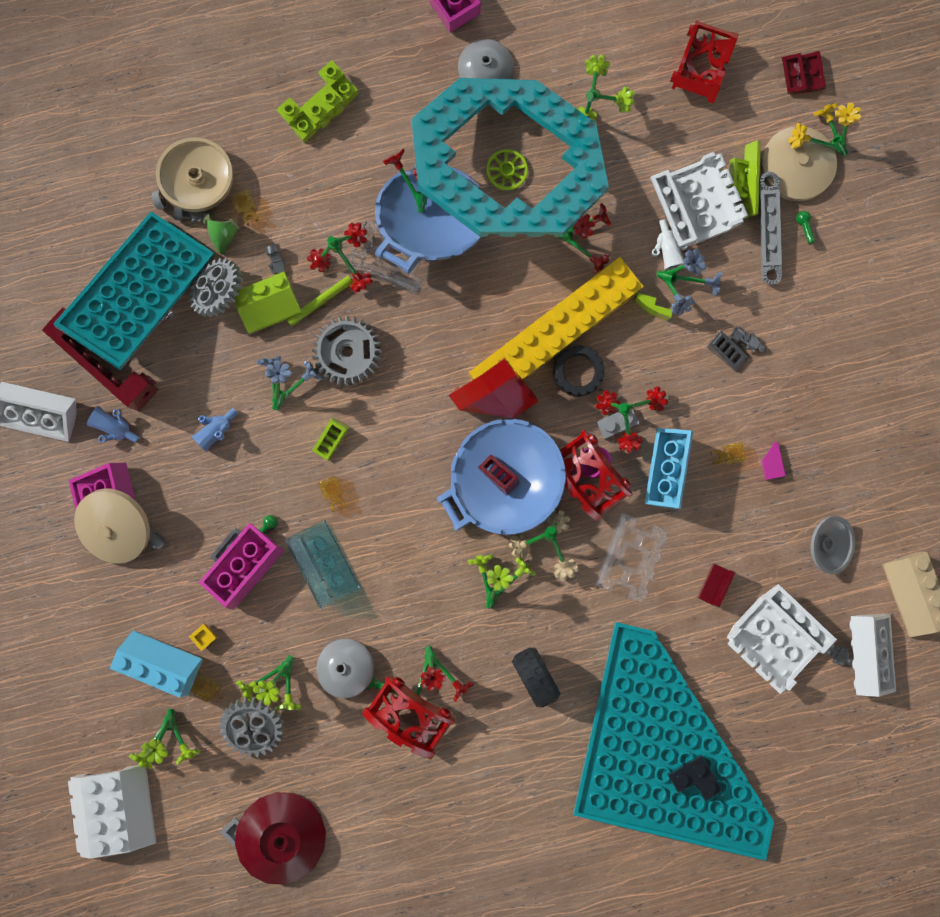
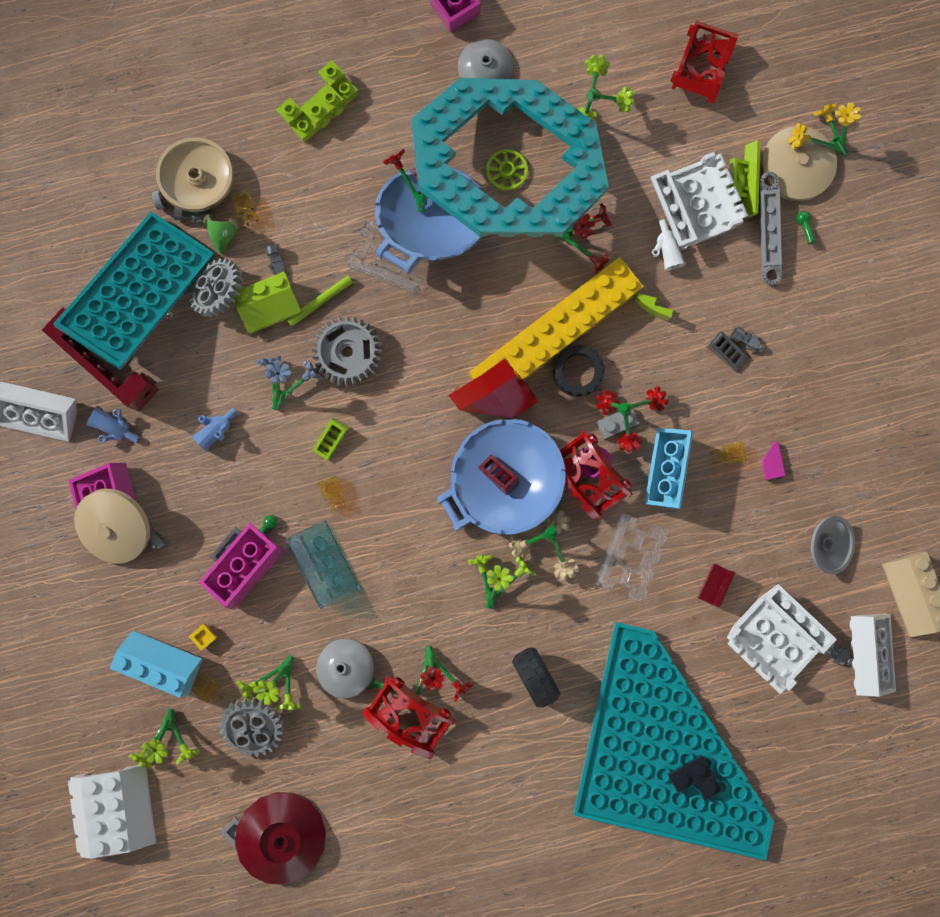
red plant [307,222,373,293] -> none
sand blue plant [657,248,723,316] -> none
dark red slope [782,51,826,94] -> none

